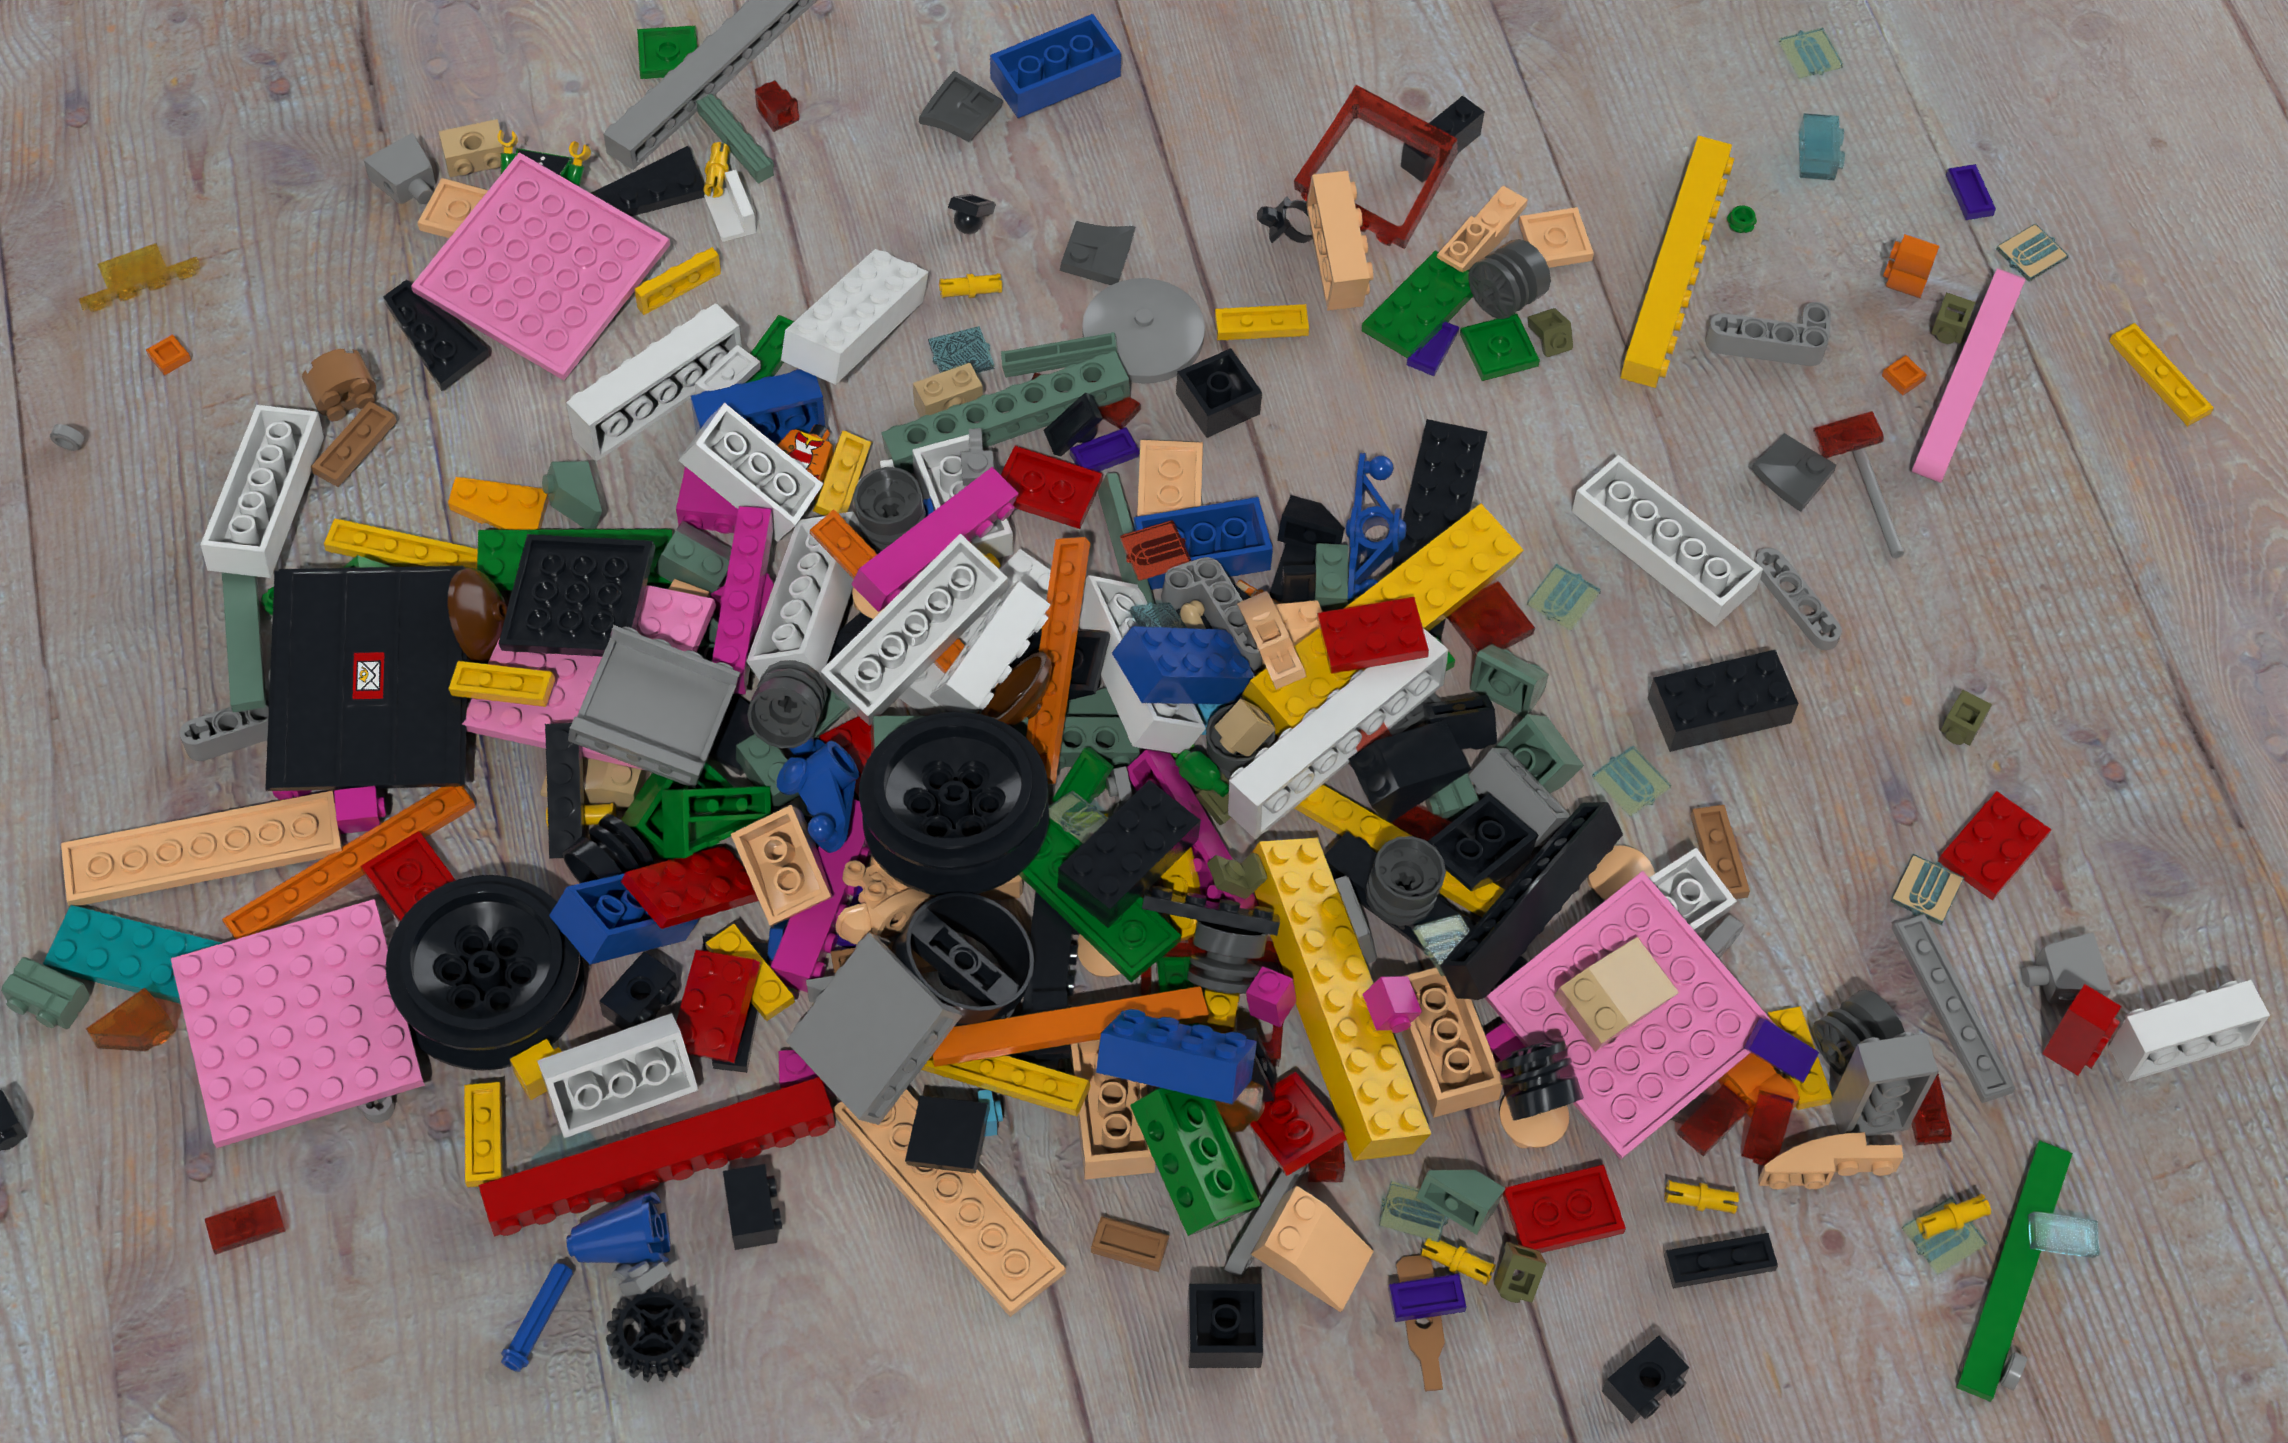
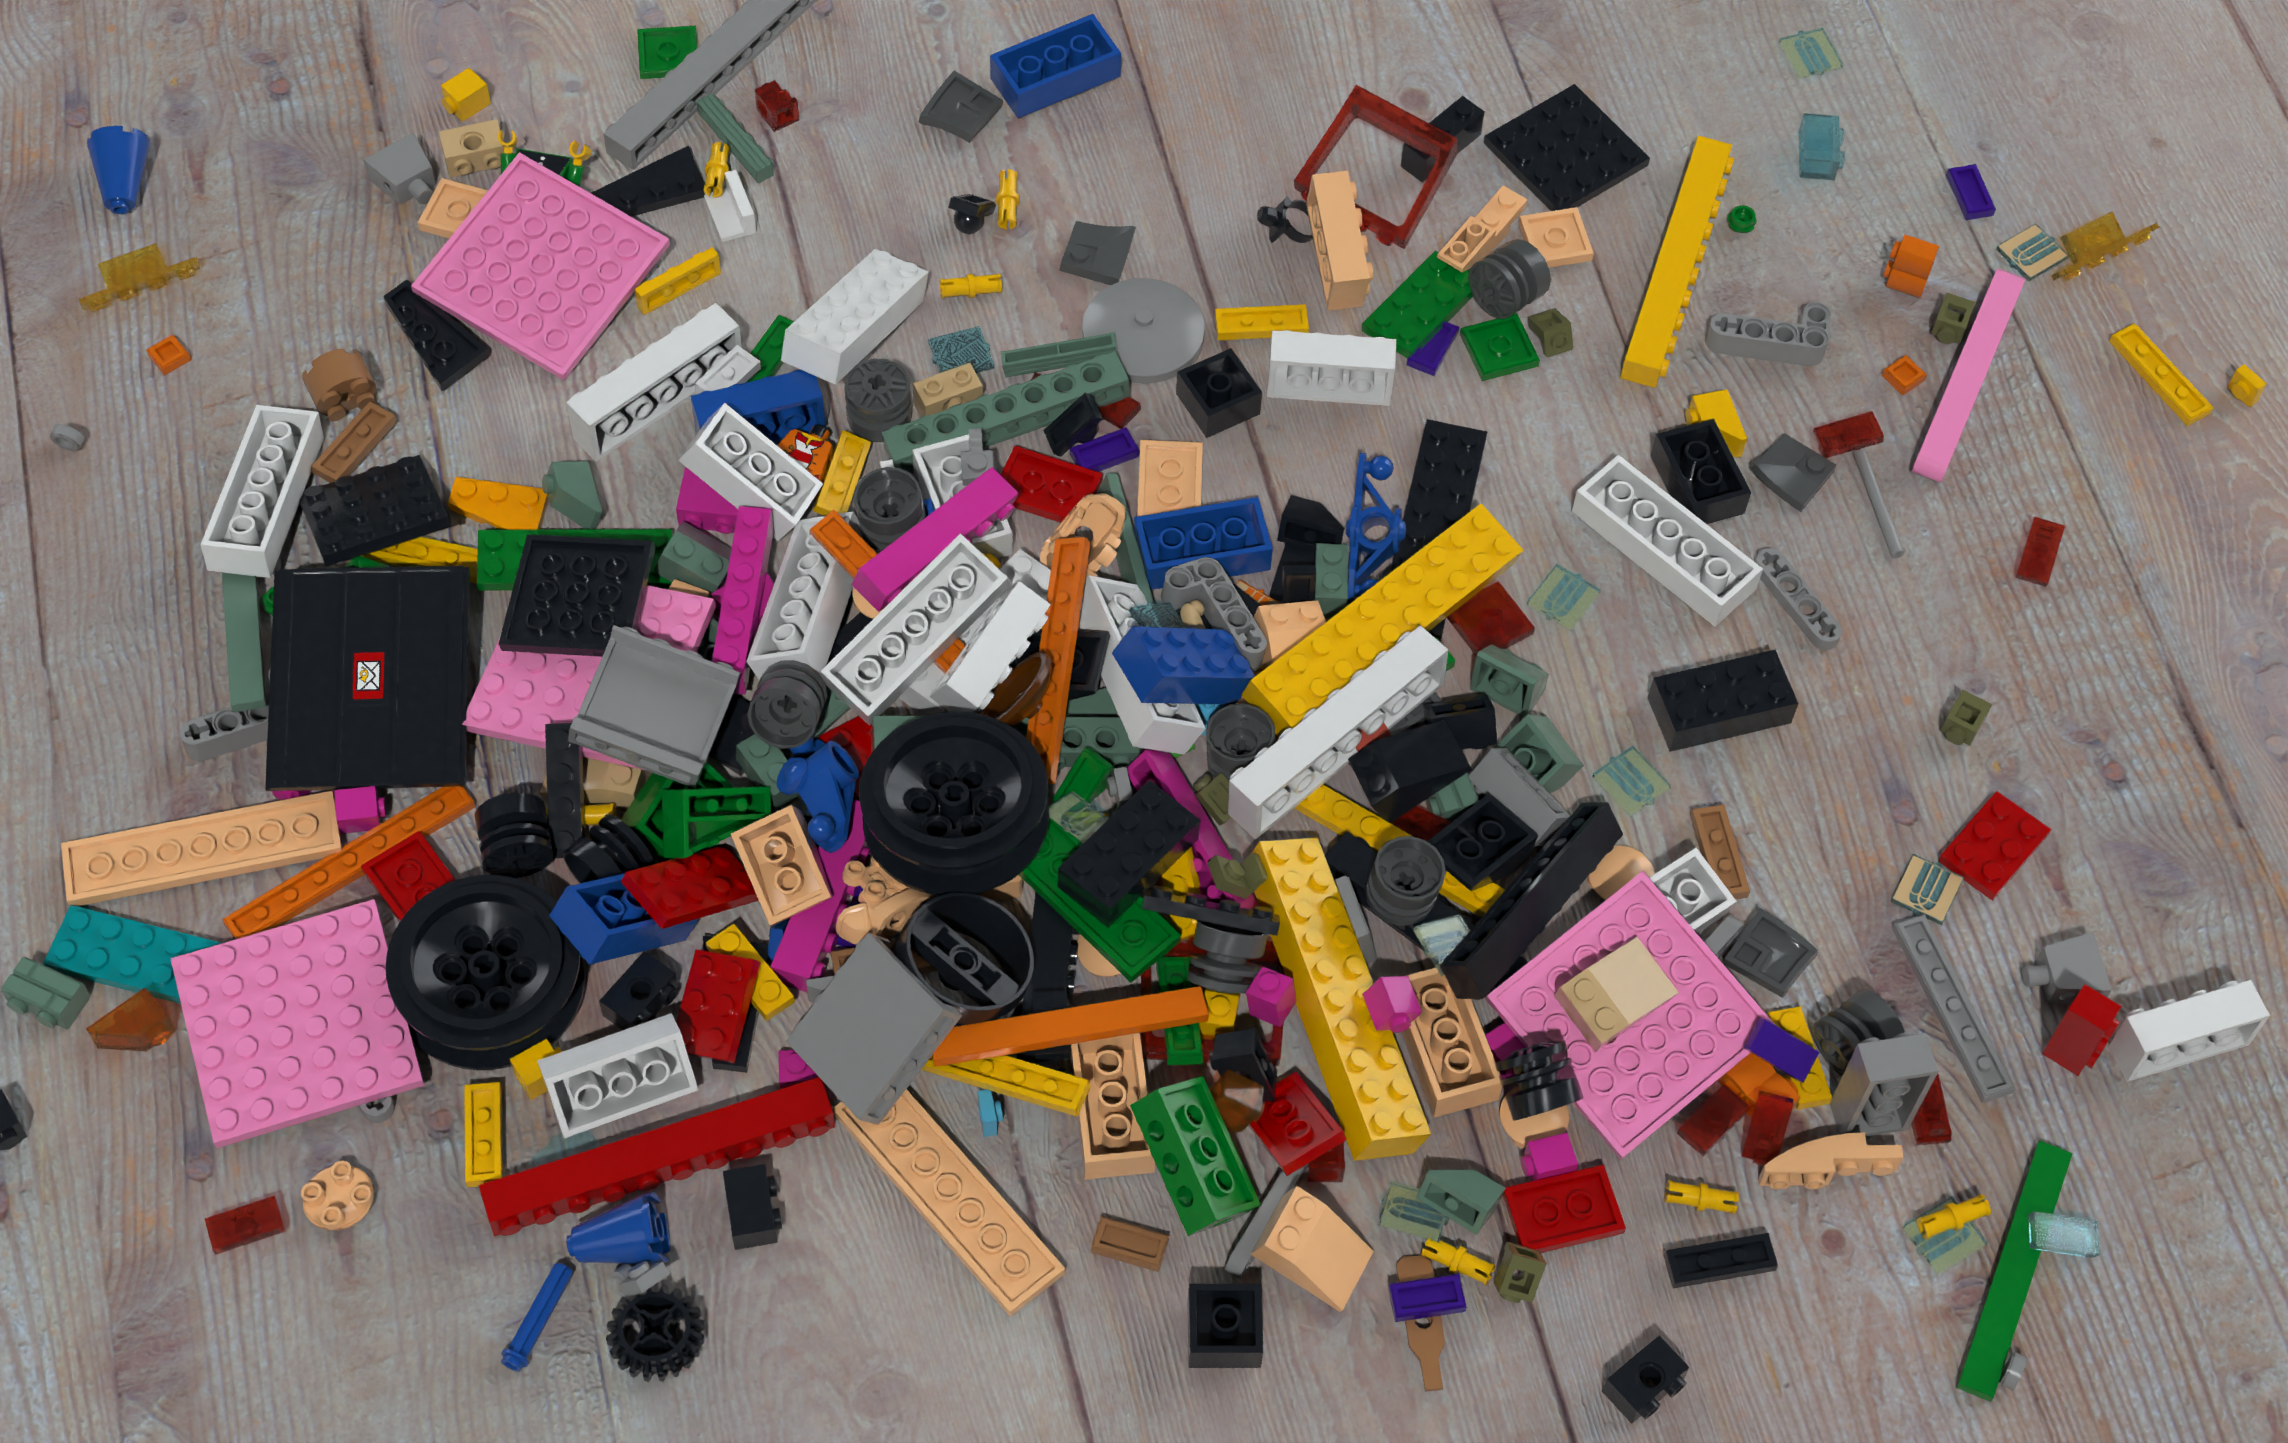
reddish brown dish [448,568,507,664] -> none
yellow plate [448,661,555,707] -> none
black tile [905,1095,990,1174] -> none
blue brick [1096,1009,1257,1104] -> none
clear red piece [1120,520,1191,581] -> none
green plant [1175,750,1229,797] -> none
tan brick [1214,698,1276,757] -> none
light nougat slope [1237,591,1307,689] -> none
red plate [1317,597,1429,674] -> none
none -> blue cone [87,125,150,214]
none -> black plate [300,455,451,567]
none -> light nougat dish [301,1161,374,1230]
none -> yellow brick [441,68,491,122]
none -> black wheel [474,793,554,878]
none -> dark grey wheel [844,358,912,443]
none -> yellow pin [996,169,1019,230]
none -> light nougat piece [1039,493,1125,579]
none -> white brick [1267,330,1396,406]
none -> black plate [1483,84,1650,211]
none -> dark pink brick [1520,1133,1578,1181]
none -> black brick [1651,419,1751,524]
none -> yellow slope [1685,389,1747,458]
none -> dark grey plate [1724,908,1818,998]
none -> clear red plate [2015,517,2065,587]
none -> clear yellow bracket [2051,211,2160,281]
none -> yellow plate [2227,364,2267,408]

